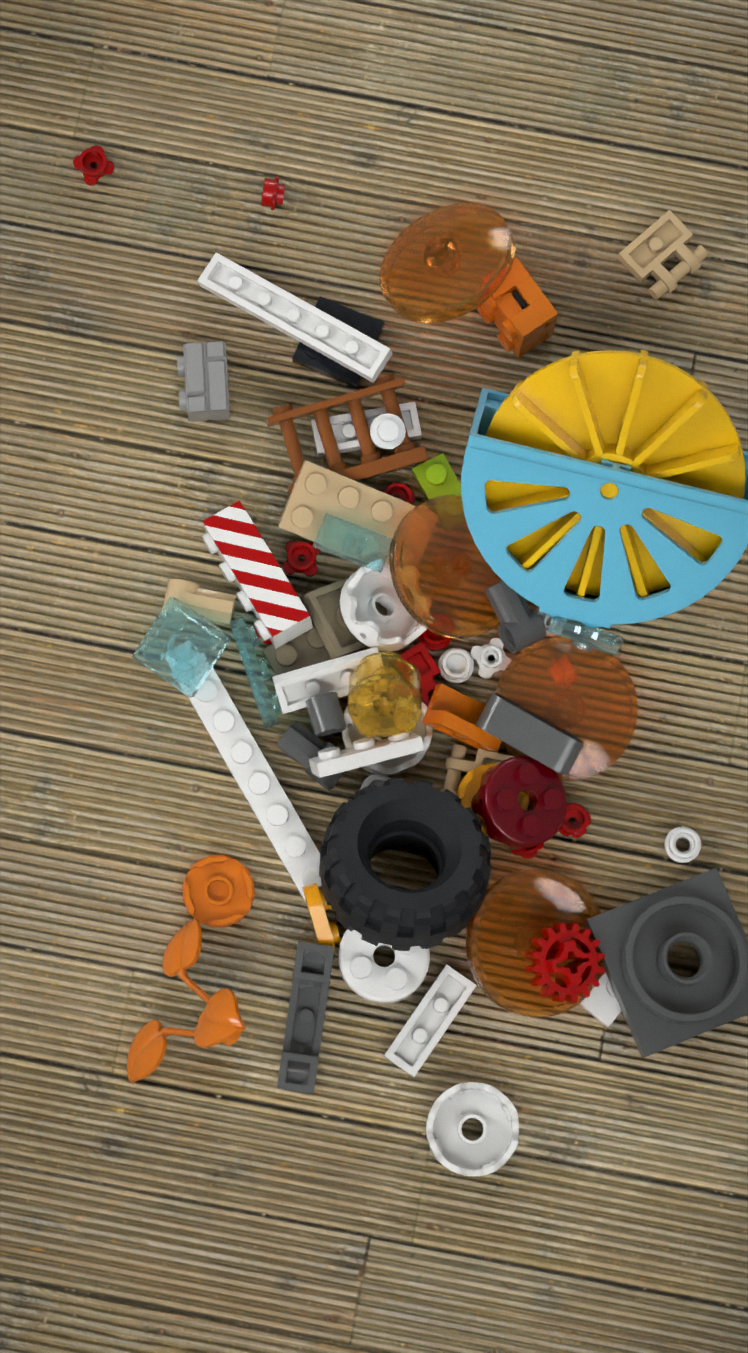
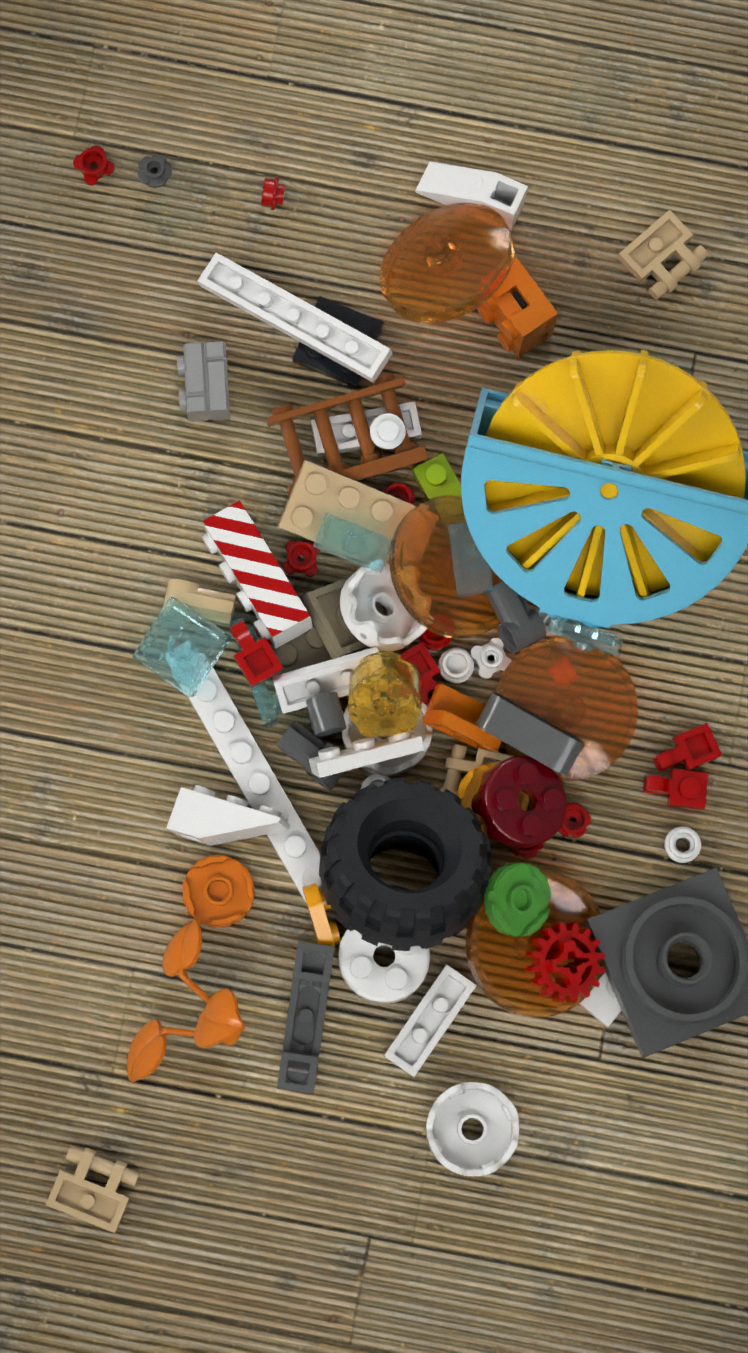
none -> tan plate [46,1145,140,1233]
none -> dark grey plate [138,154,172,188]
none -> white slope [166,785,290,846]
none -> red plate [230,620,284,688]
none -> white slope [415,162,528,233]
none -> clear light blue plate [448,522,494,597]
none -> bright green tile [484,862,551,937]
none -> red plate [643,769,708,810]
none -> red plate [653,723,722,772]

